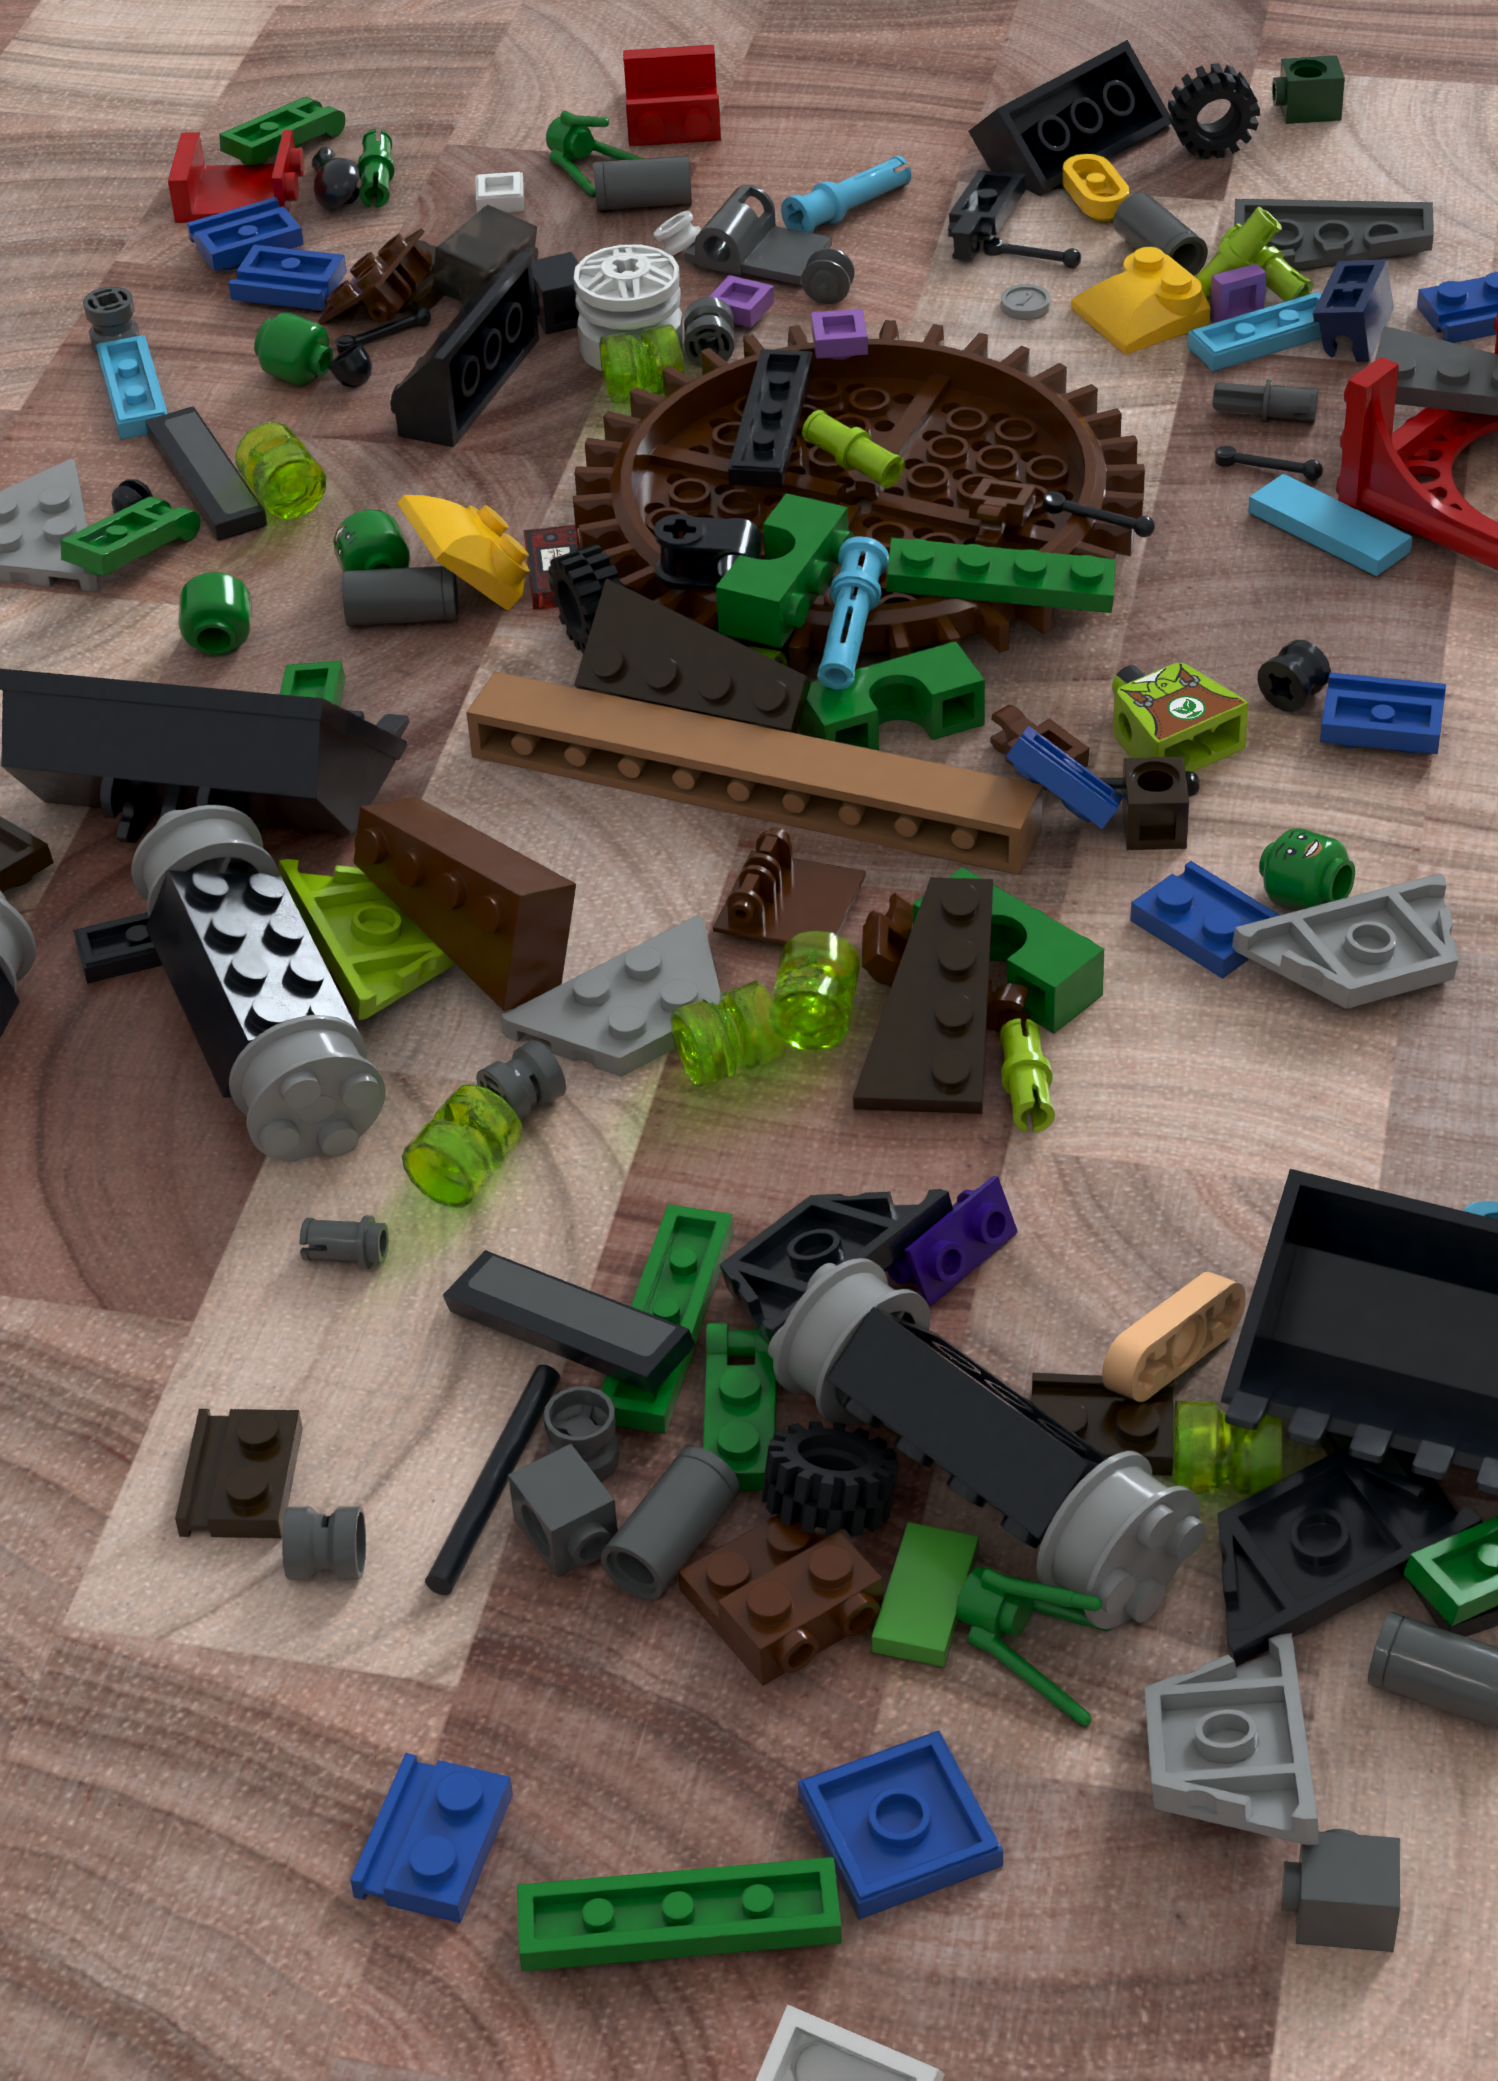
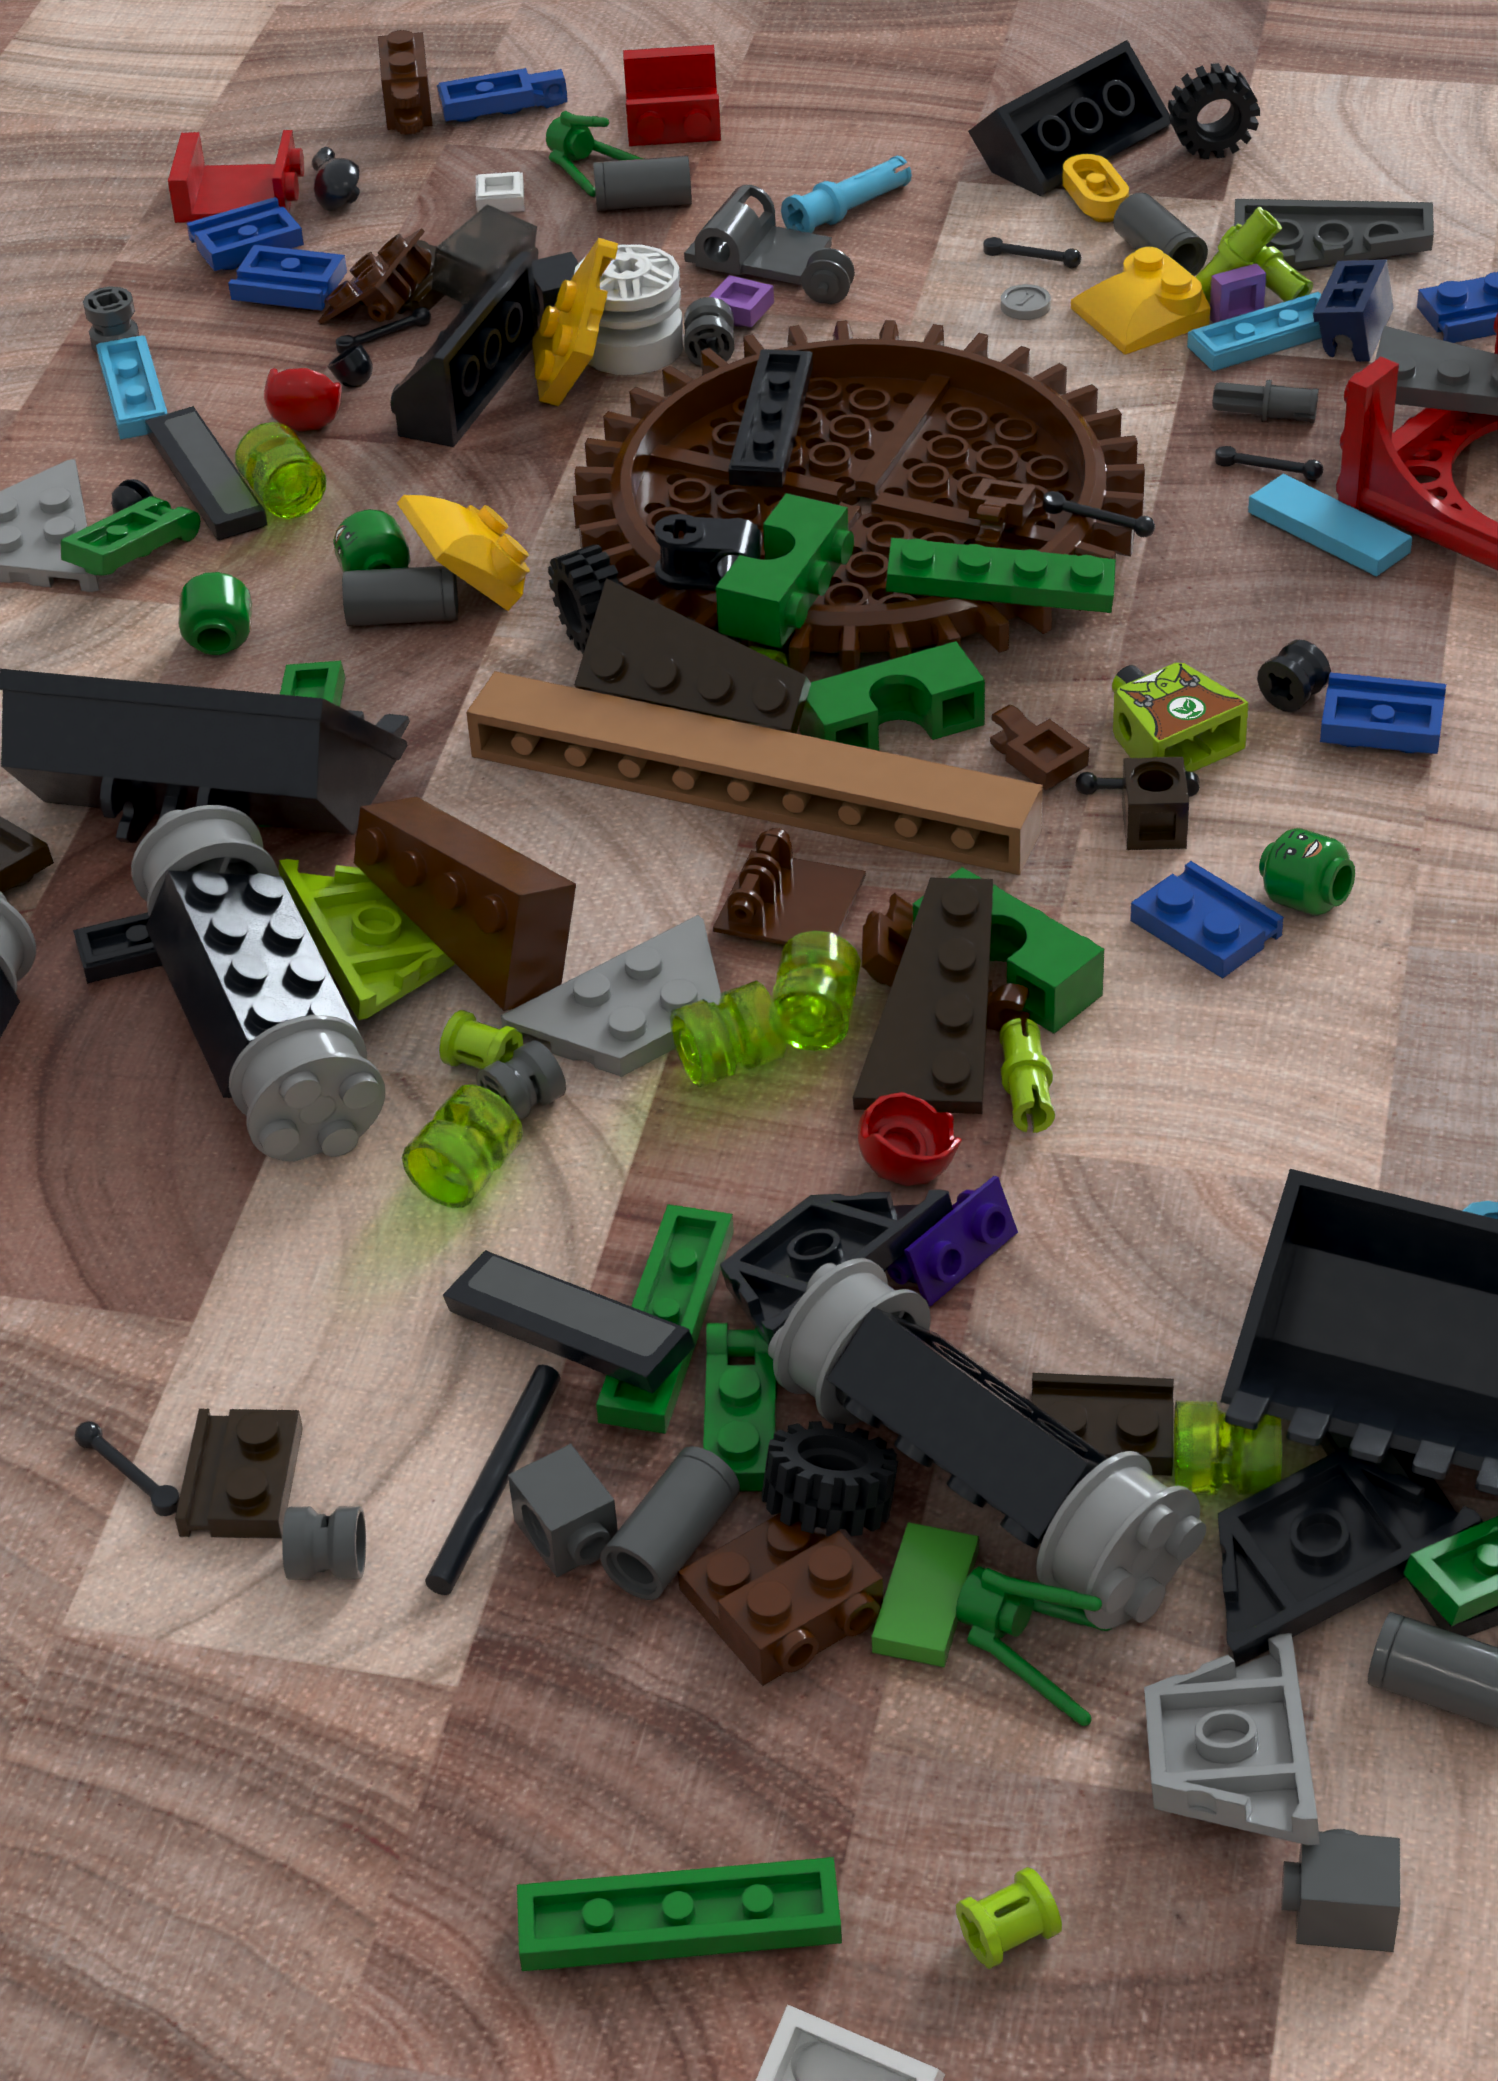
green plate [219,97,346,166] -> none
green head [254,312,333,387] -> none
dark grey pin [299,1215,389,1269] -> none
blue plate [350,1753,513,1923] -> none
green pin [357,129,395,208] -> none
tile [523,525,580,610] -> none
dark grey wheel [544,1386,619,1482] -> none
clear neon green wheel [599,324,685,404] -> none
white bush [653,211,701,256] -> none
blue tile [797,1730,1003,1920] -> none
lime pin [802,410,905,488] -> none
medium lavender plate [811,309,868,360] -> none
medium azure pin [817,536,889,690] -> none
black hinge [948,170,1026,260] -> none
blue plate [1005,725,1123,829] -> none
light nougat beam [1102,1271,1246,1402] -> none
light grey wing [1232,873,1458,1009] -> none
dark green brick [1272,55,1345,124] -> none
none -> black hinge [75,1421,180,1516]
none -> red hair [264,368,342,432]
none -> reddish brown hinge [378,30,433,135]
none -> blue hinge [437,68,568,122]
none -> lime bush [439,1010,523,1069]
none -> yellow wing [532,238,618,406]
none -> red hair [858,1092,962,1186]
none -> lime bush [956,1867,1062,1969]

